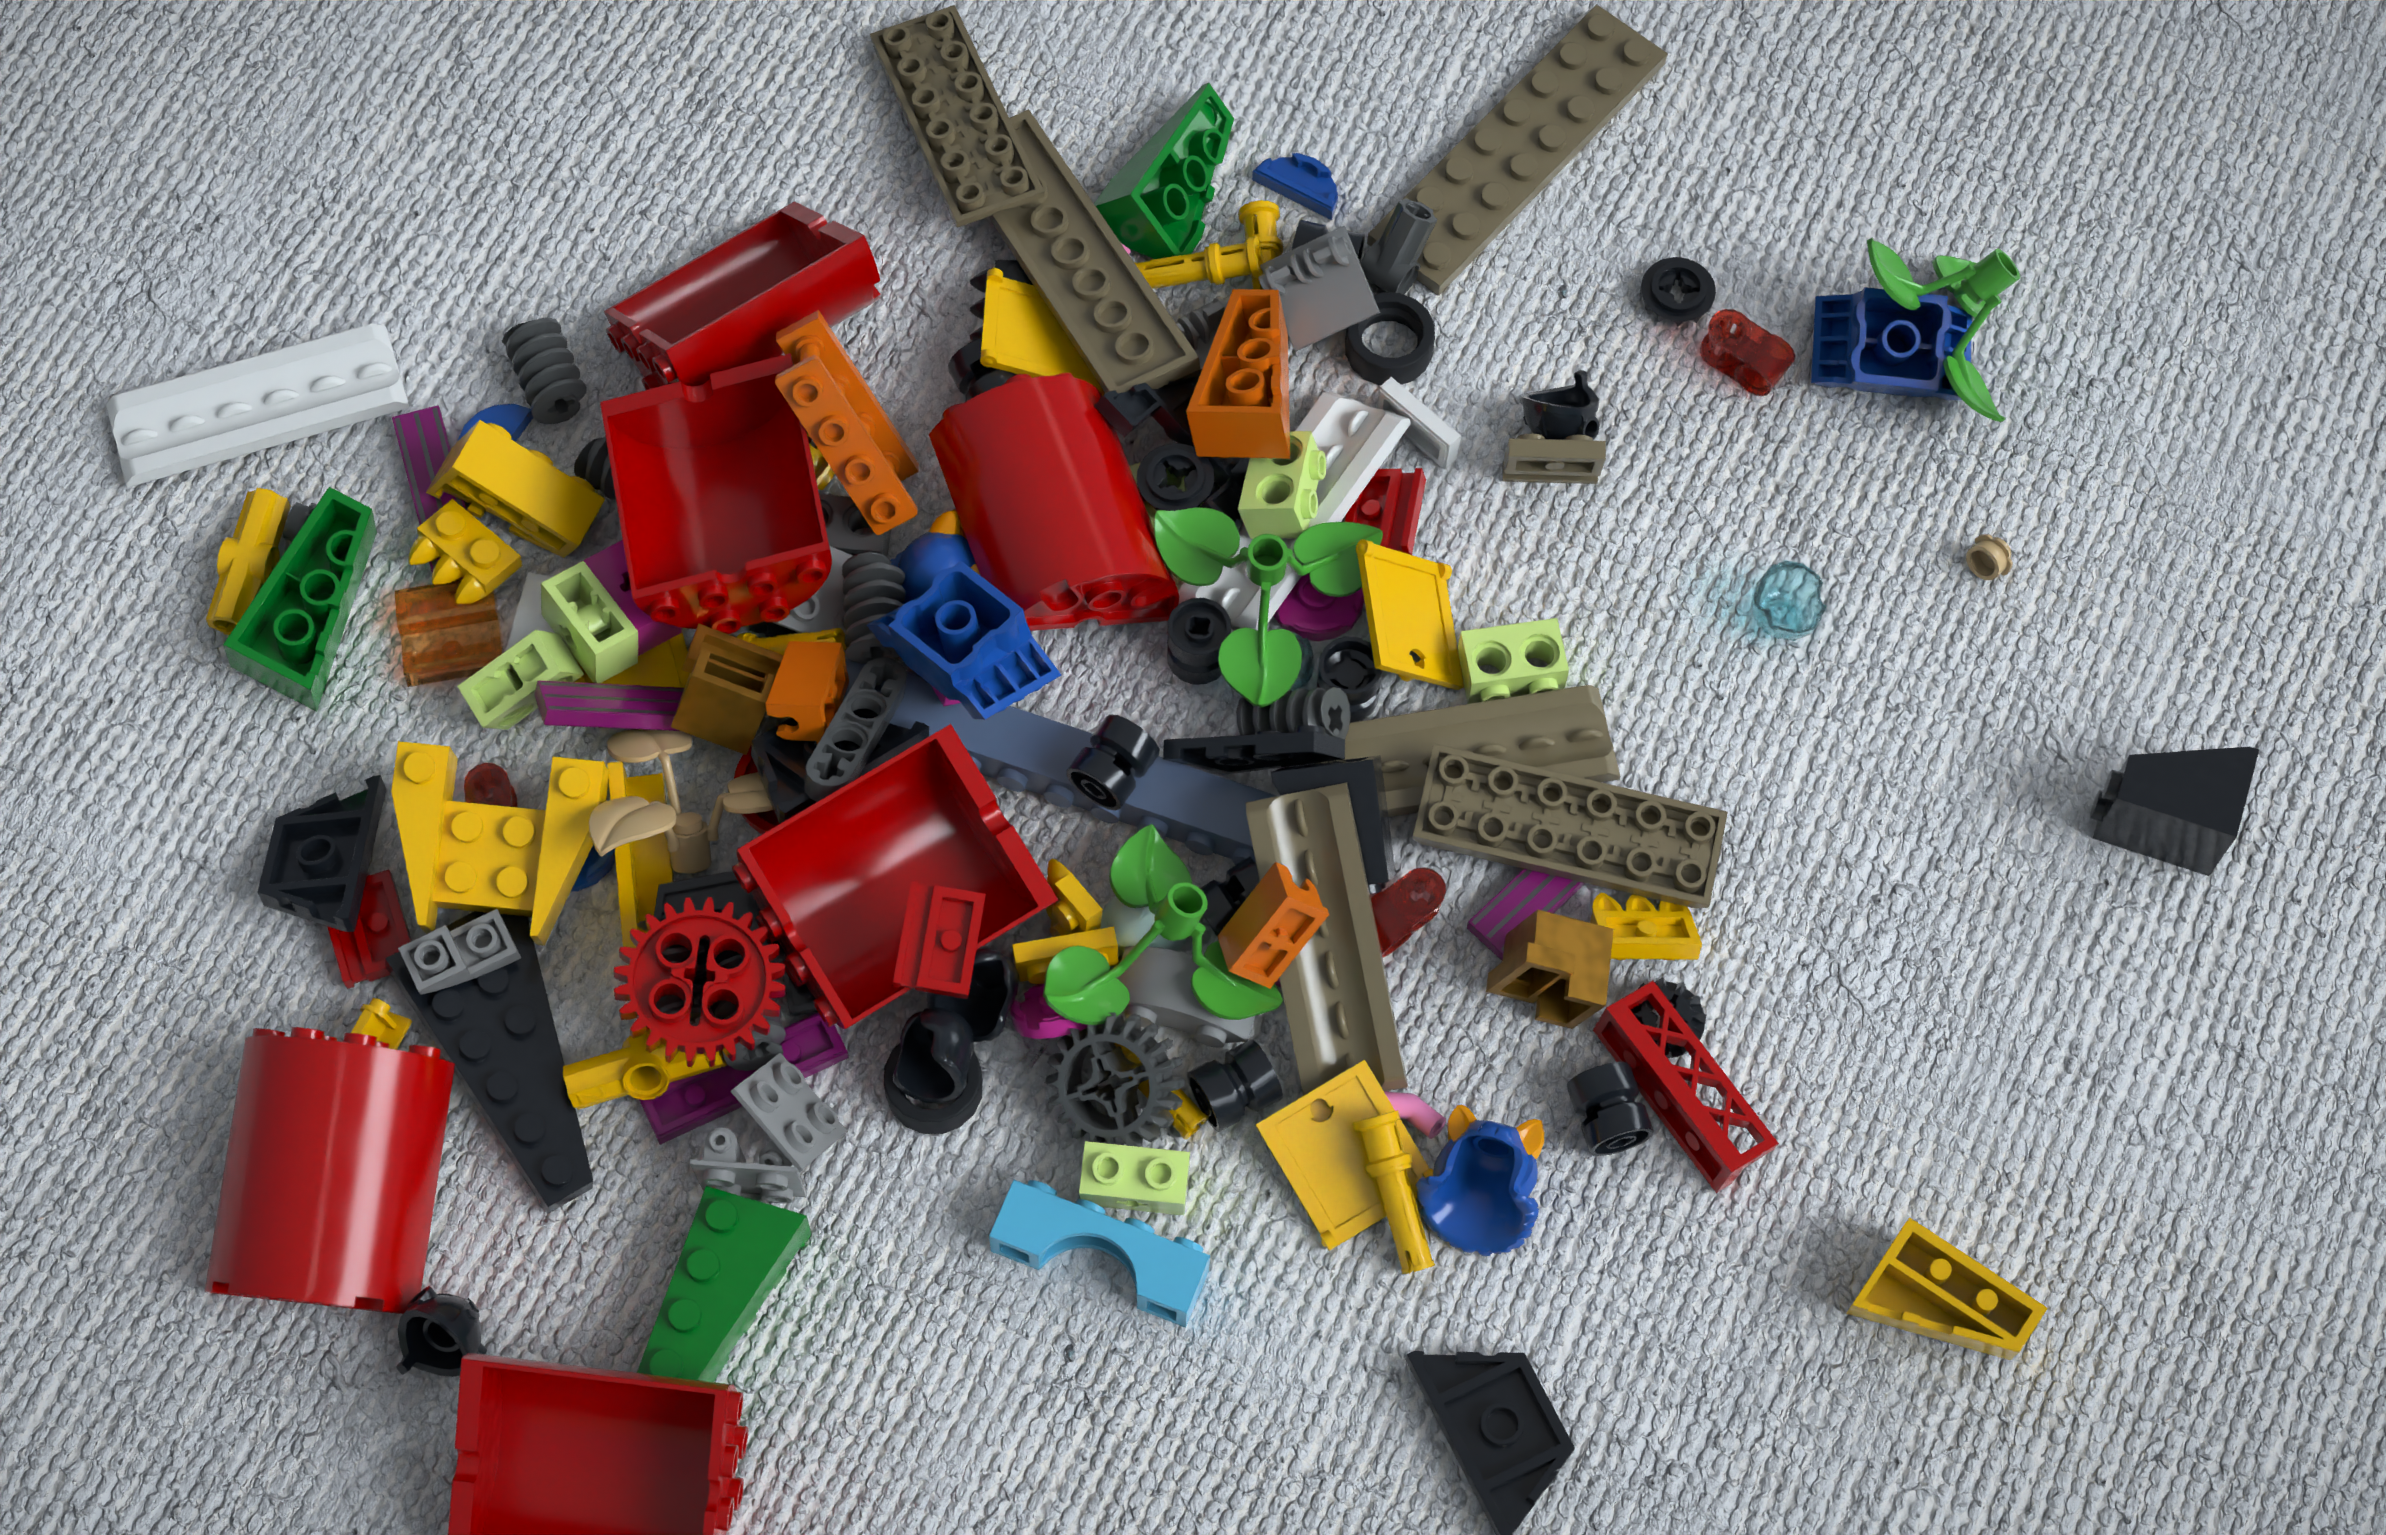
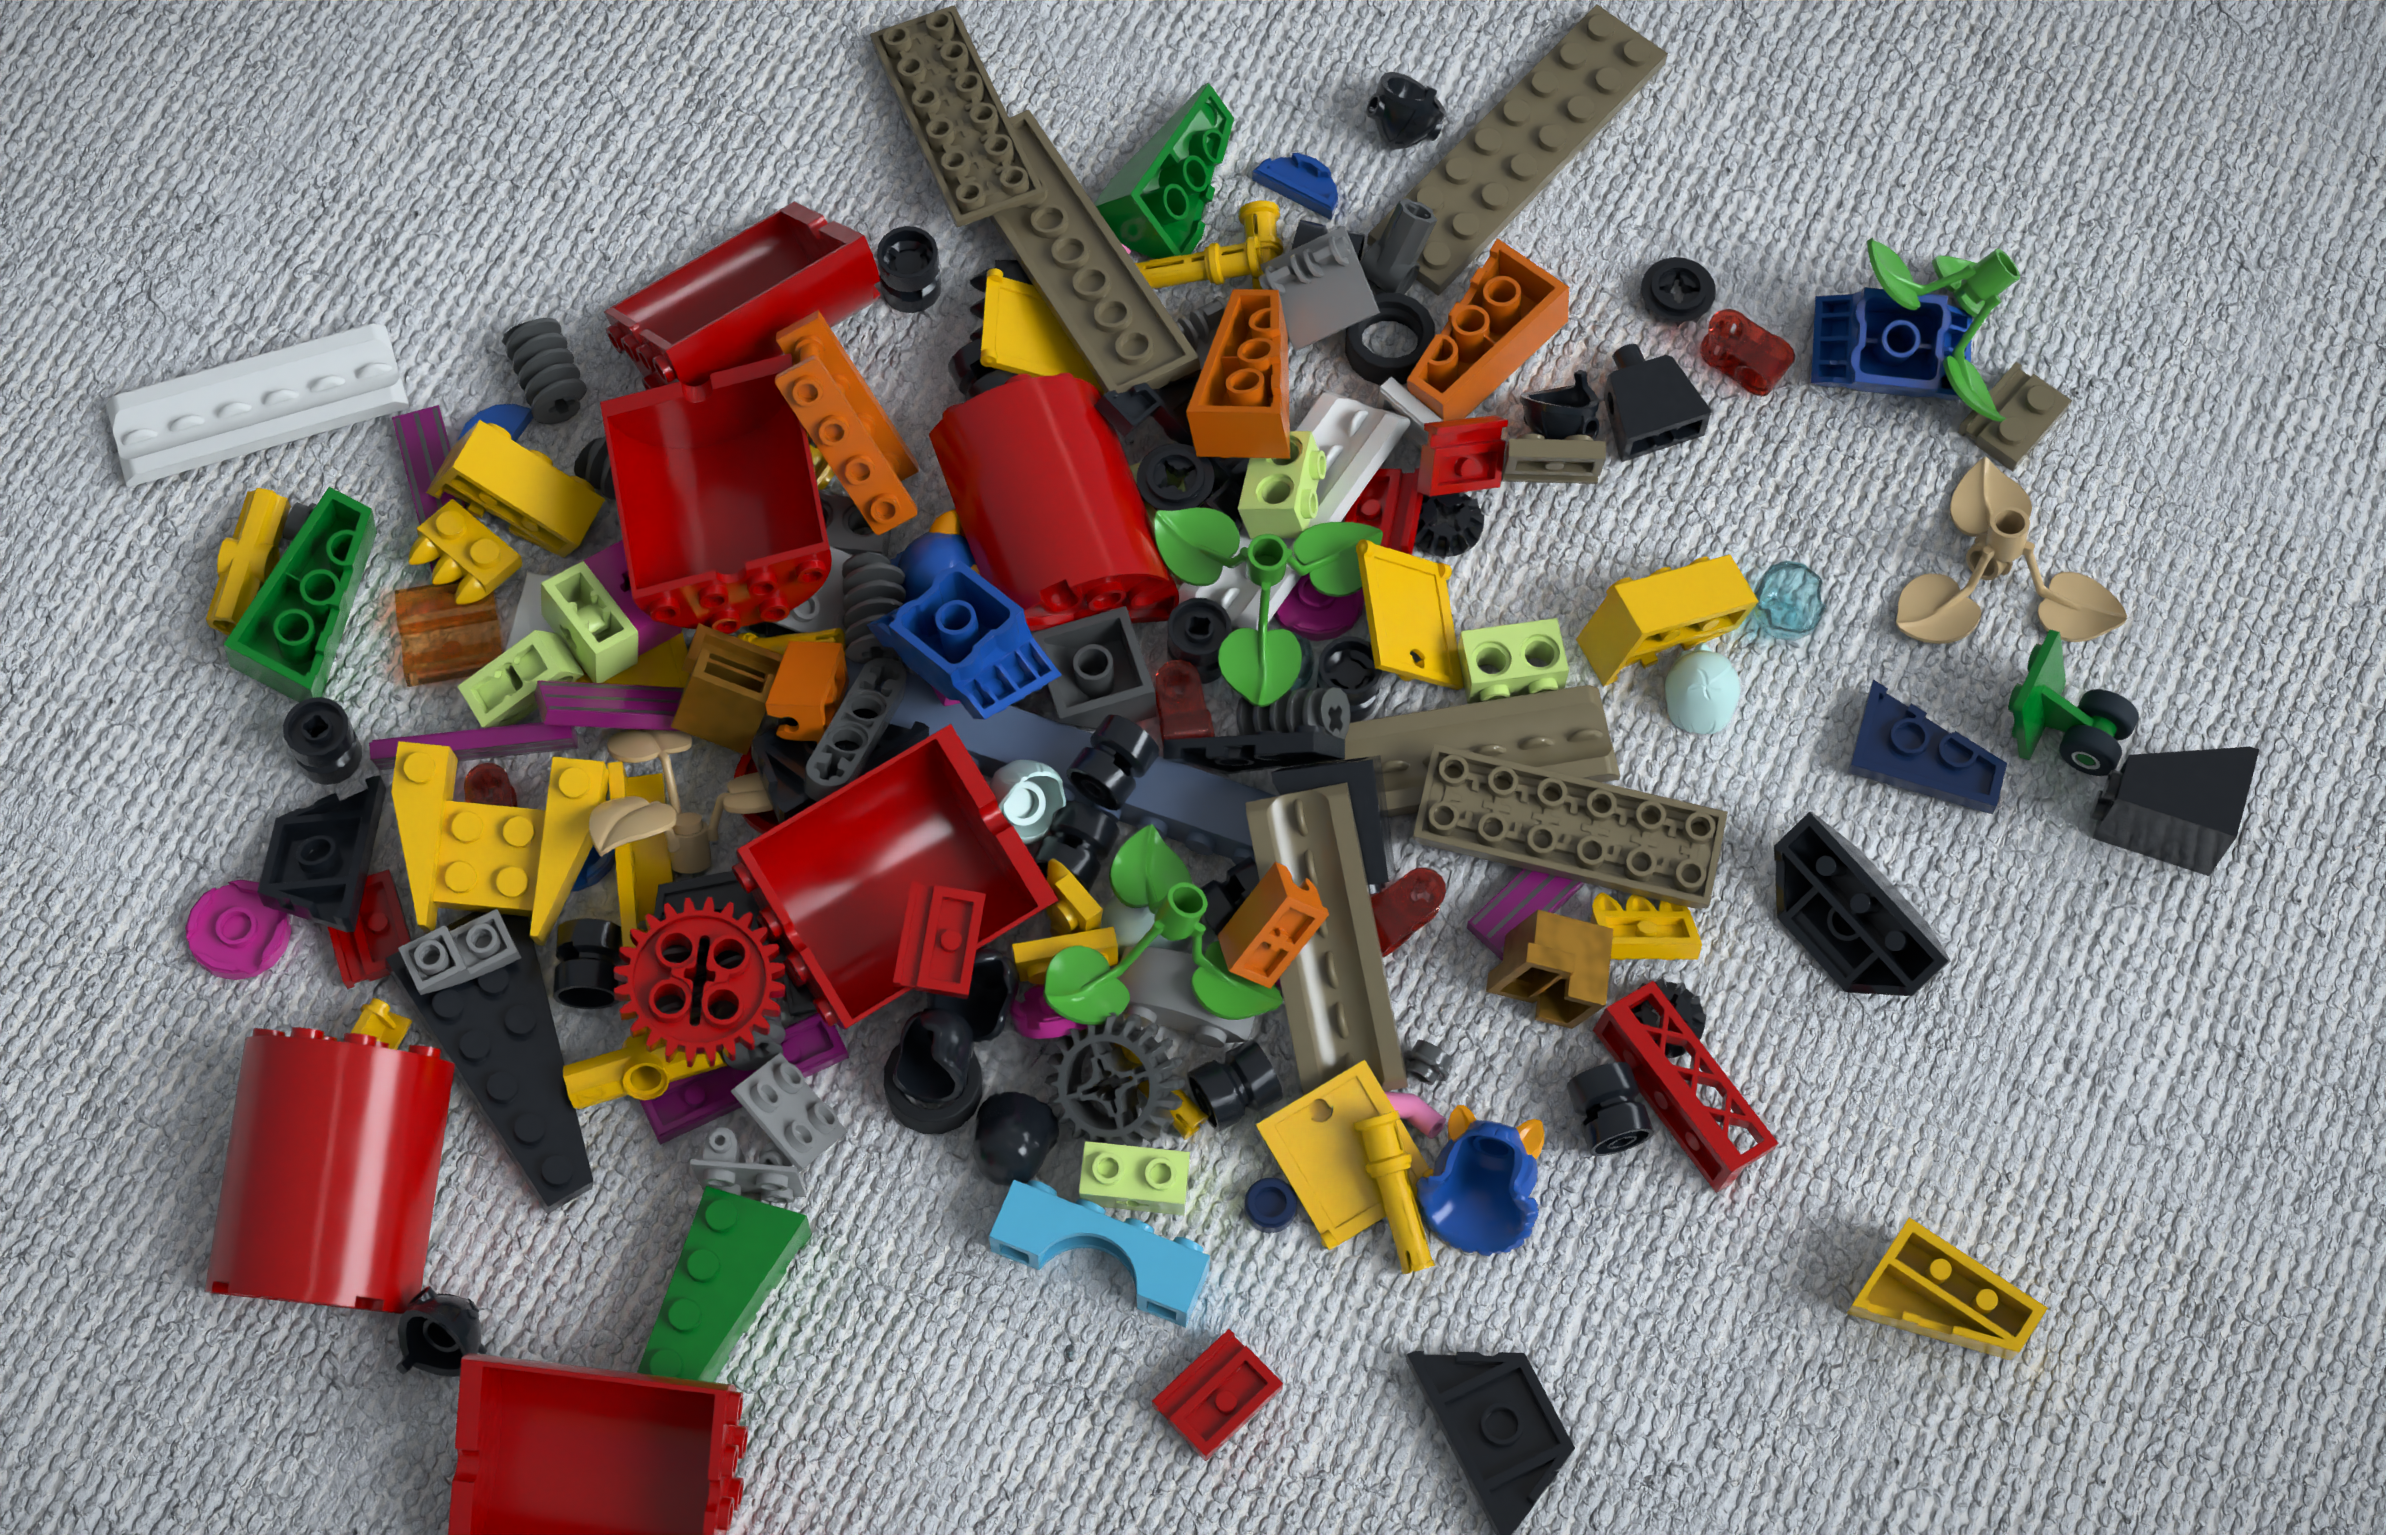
none -> dark pink tile [185,879,291,980]
none -> black wheel [283,697,362,785]
none -> magenta tile [369,722,579,770]
none -> black wheel [553,918,623,1009]
none -> black wheel [877,226,941,313]
none -> black hair [972,1091,1059,1187]
none -> light aqua hair [989,760,1066,845]
none -> dark grey slope [1031,606,1157,728]
none -> black wheel [1033,801,1120,893]
none -> red plate [1152,1329,1283,1462]
none -> clear red piece [1156,660,1215,744]
none -> dark blue tile [1244,1177,1297,1233]
none -> black helmet [1366,72,1446,150]
none -> dark grey plate [1404,1040,1453,1085]
none -> orange wedge [1407,238,1569,421]
none -> black gear [1415,492,1484,557]
none -> red plate [1417,415,1508,496]
none -> yellow wedge [1576,554,1759,687]
none -> black torso [1604,344,1711,462]
none -> light aqua hair [1664,642,1740,734]
none -> black wedge [1774,812,1951,996]
none -> dark blue wing [1847,679,2007,815]
none -> tan plant [1895,457,2128,644]
none -> dark tan plate [1957,361,2072,472]
none -> plate [2008,629,2139,776]

